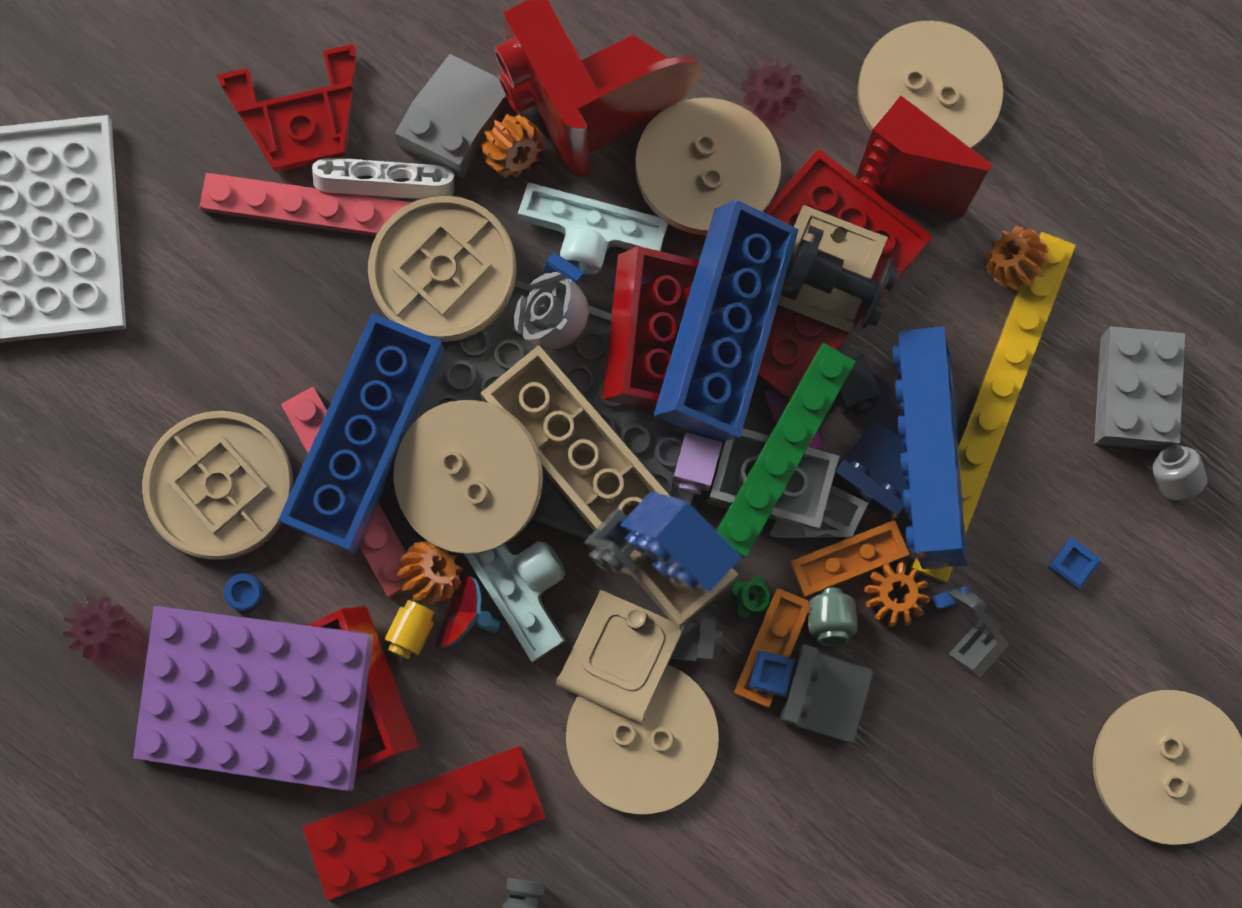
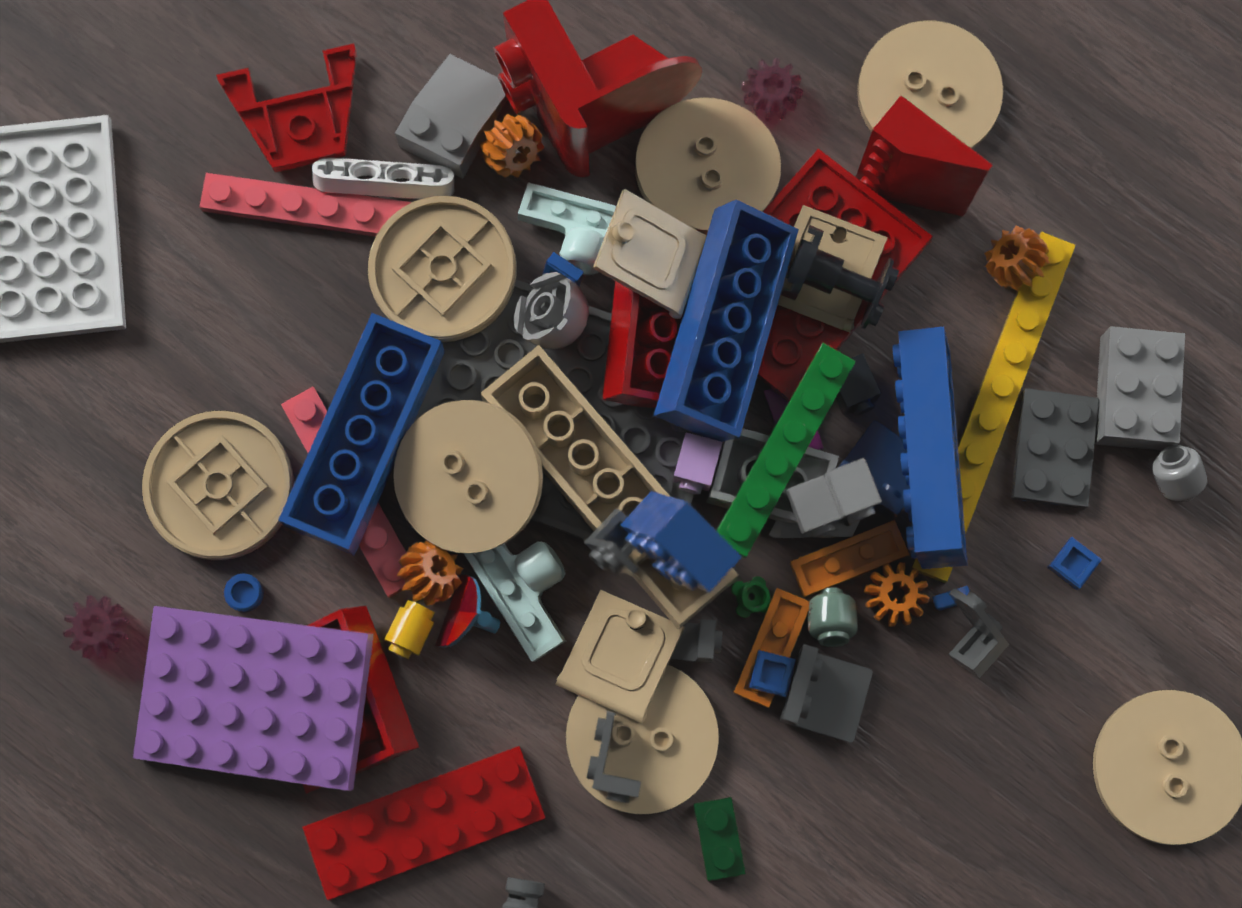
none -> dark grey bracket [587,711,641,803]
none -> tan container [593,189,707,319]
none -> dark green plate [693,797,746,881]
none -> light grey brick [785,458,882,537]
none -> dark grey plate [1011,388,1099,509]

